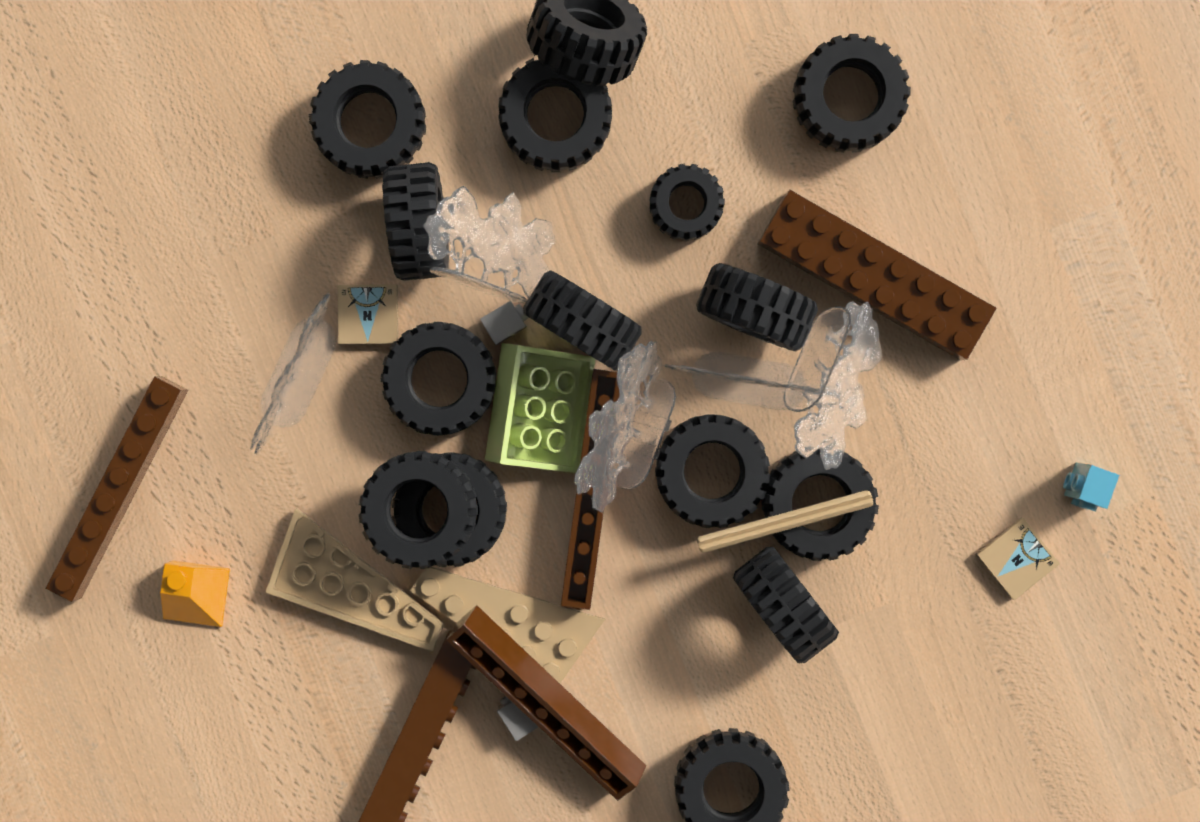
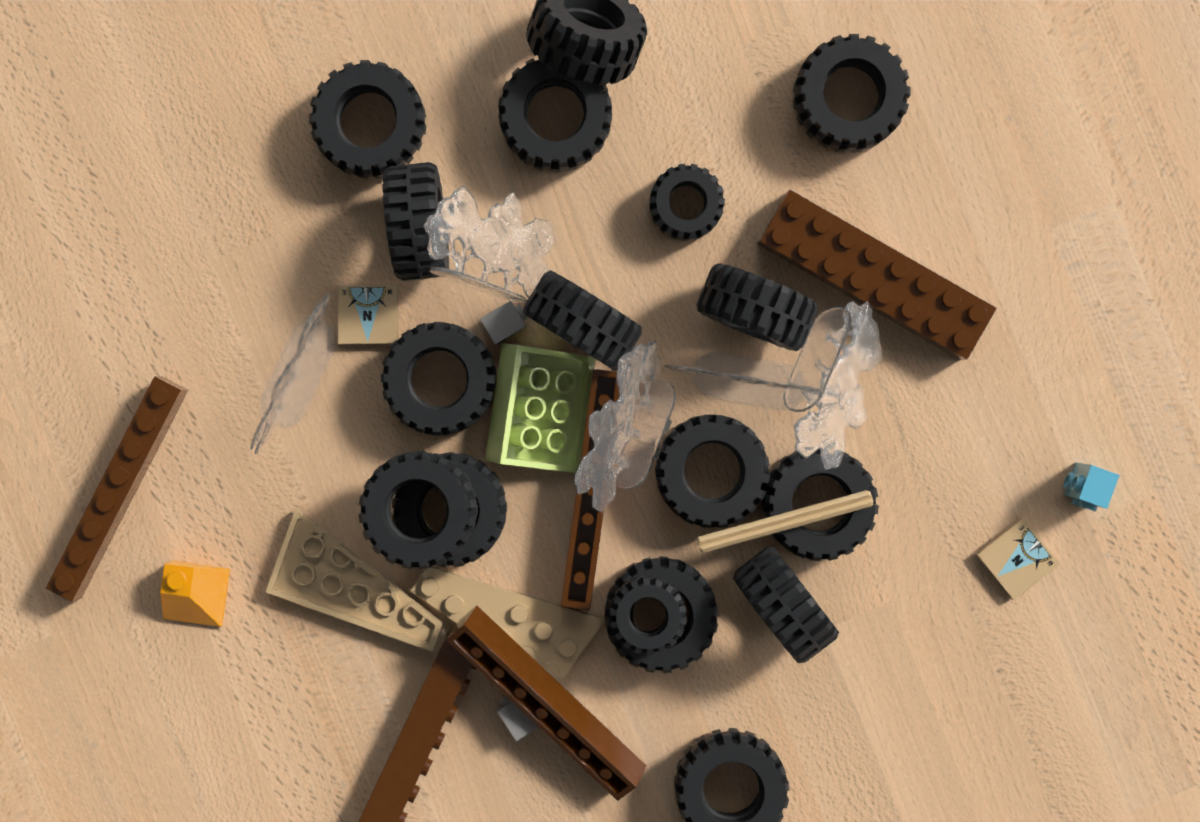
none -> black tyre [605,556,719,673]
none -> black tyre [610,575,687,655]

